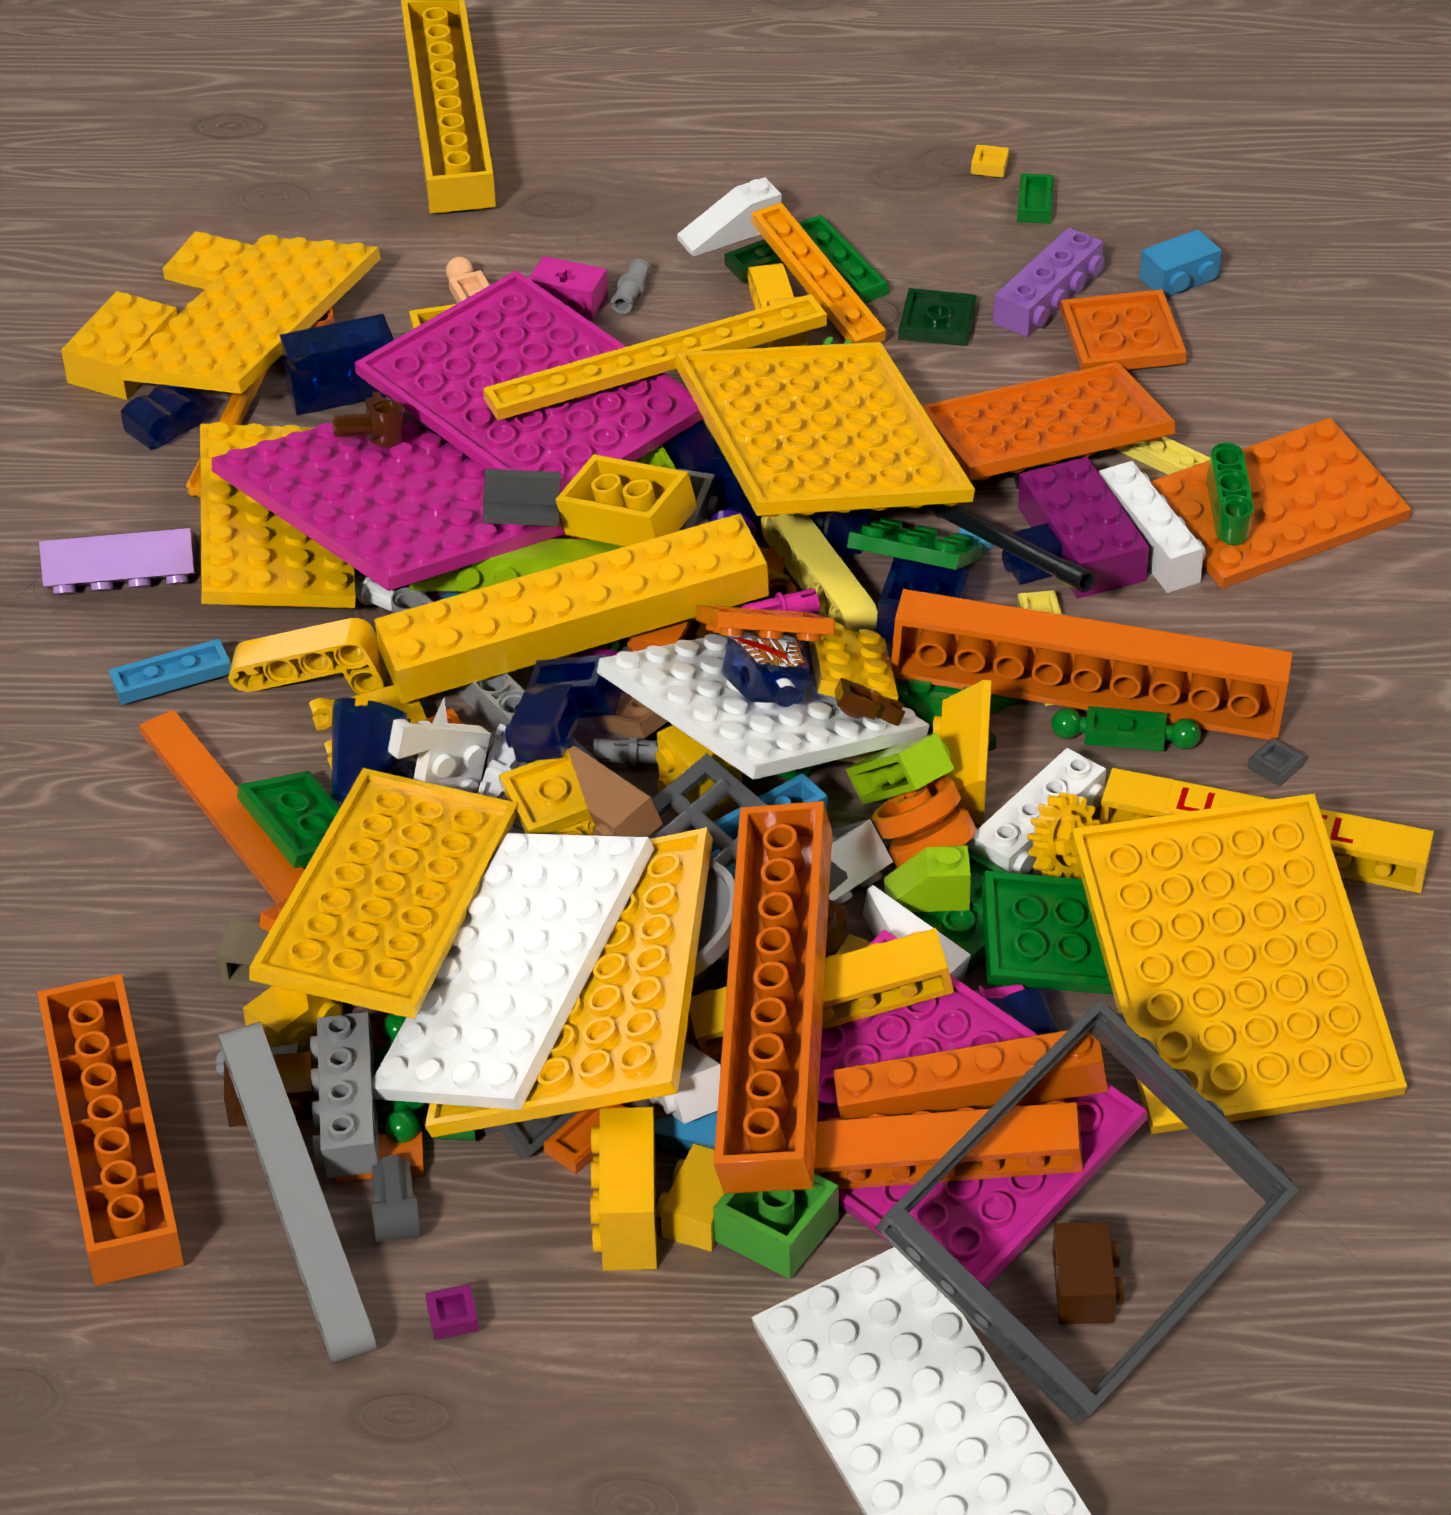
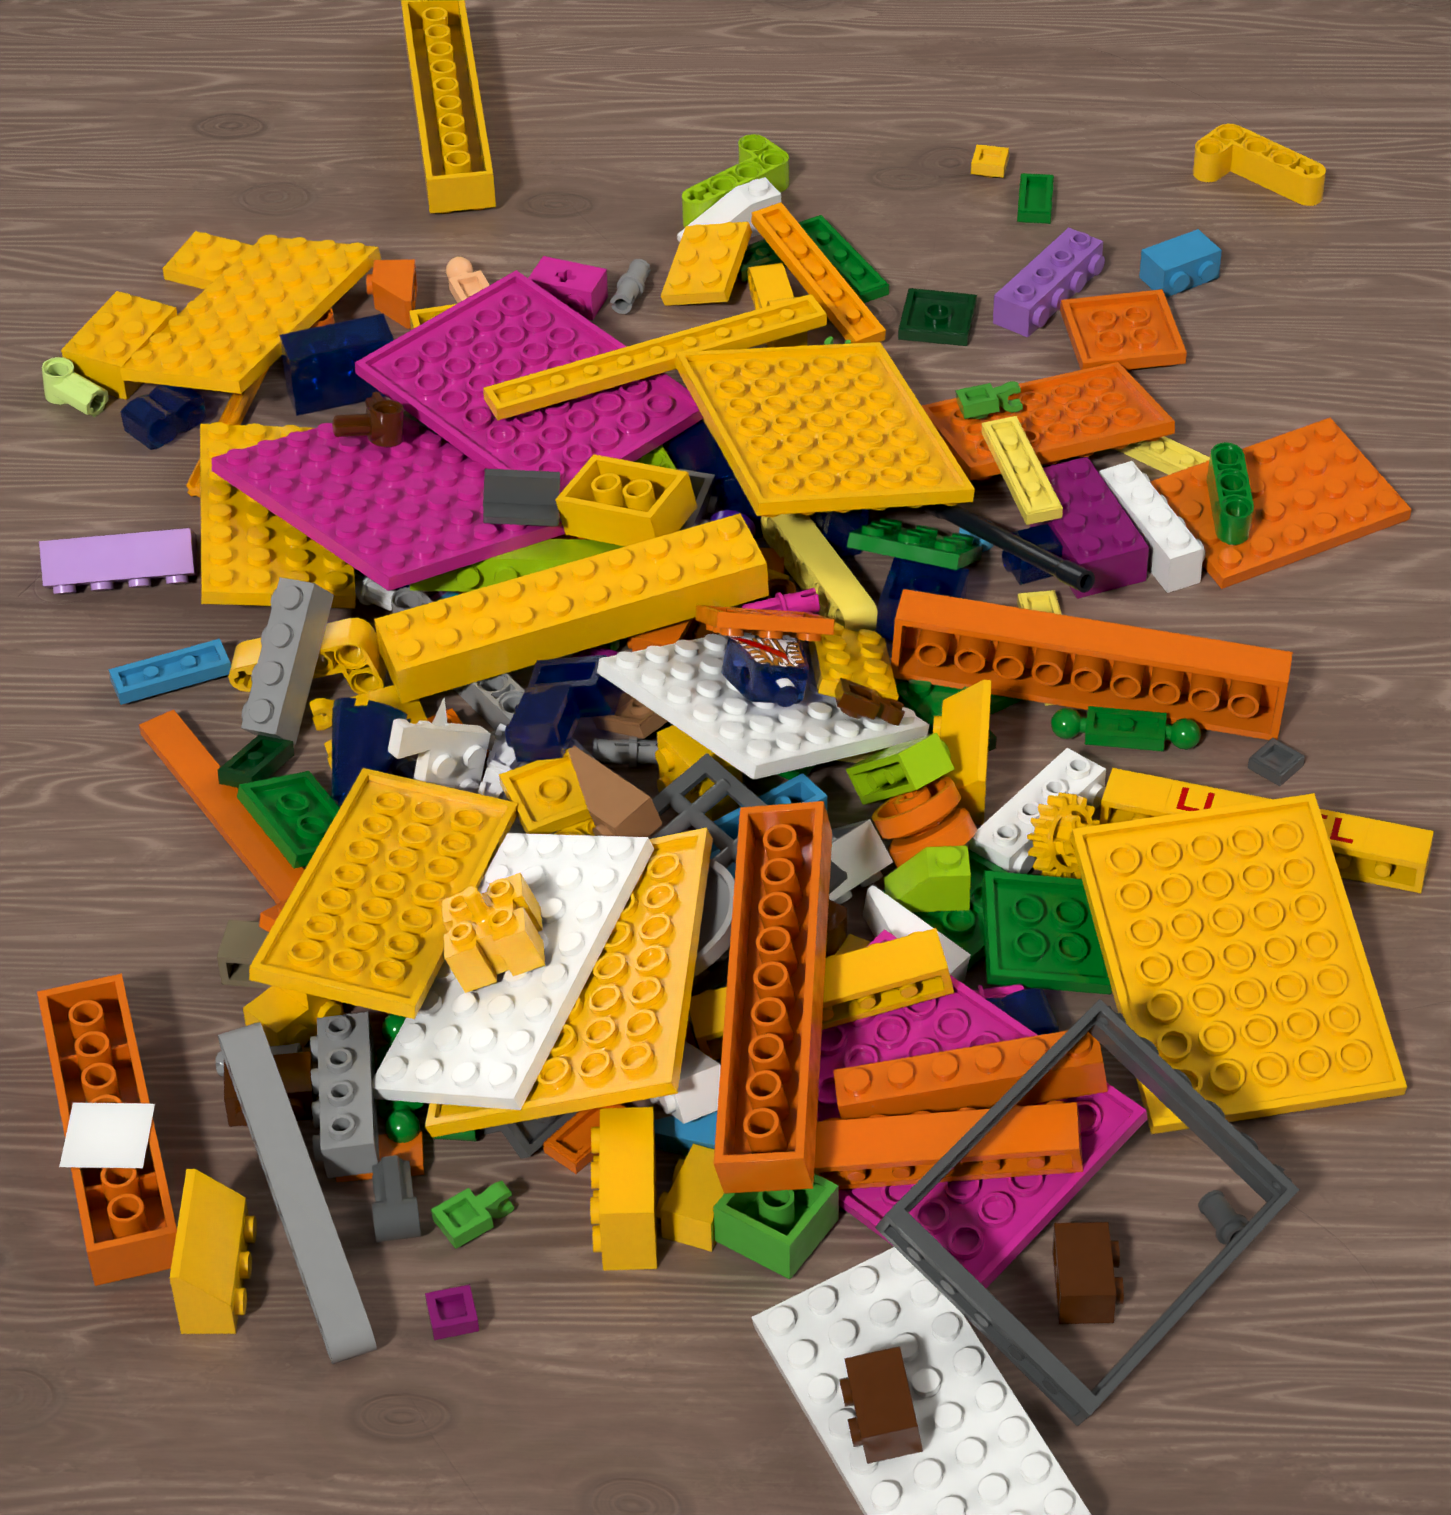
none -> yellowish green piece [42,357,109,417]
none -> white sticker [59,1103,155,1168]
none -> yellow slope [170,1169,257,1334]
none -> dark green plate [218,735,295,788]
none -> light grey brick [241,577,334,745]
none -> orange slope [366,259,418,329]
none -> bright green plate [431,1181,514,1249]
none -> yellow brick [442,873,545,993]
none -> yellow plate [661,222,752,306]
none -> lime beam [682,134,789,227]
none -> reddish brown brick [839,1346,923,1464]
none -> bright green plate [955,381,1023,419]
none -> light yellow tile [982,416,1063,525]
none -> yellow beam [1193,123,1326,206]
none -> dark grey pin [1198,1190,1248,1244]

